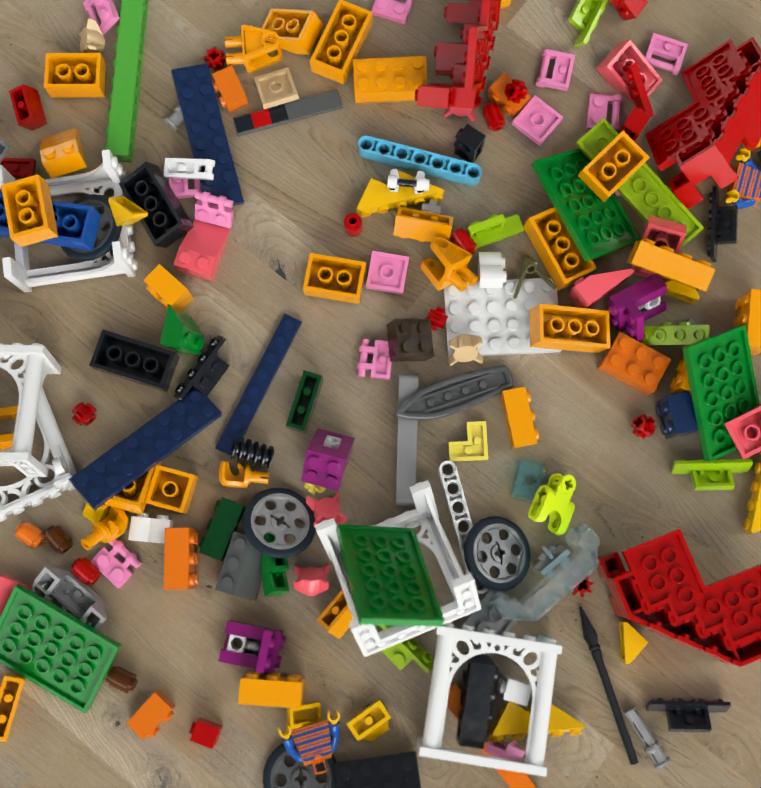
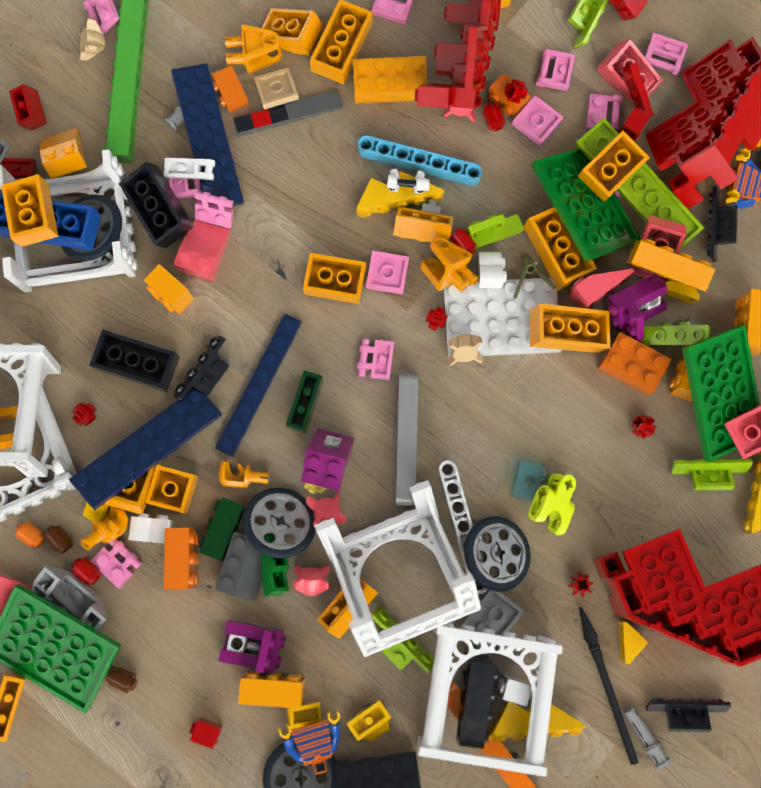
light orange brick [44,53,107,98] -> none
yellow slope [108,196,148,226] -> none
orange brick [126,690,176,741] -> none
green slope [160,306,204,355] -> none
red gear [203,47,226,72] -> none
black piece [230,437,274,469] -> none
green plate [336,524,445,627] -> none
red brick [343,213,363,237] -> none
dark brown brick [386,319,434,362] -> none
dark grey piece [394,364,514,420] -> none
light yellow plate [448,421,488,462] -> none
black brick [454,124,486,163] -> none
bright pink slope [485,739,525,759] -> none
clear windscreen [487,522,599,622] -> none
light orange brick [500,387,539,450] -> none
light grey hips [534,544,572,580] -> none
dark blue brick [655,392,699,439] -> none

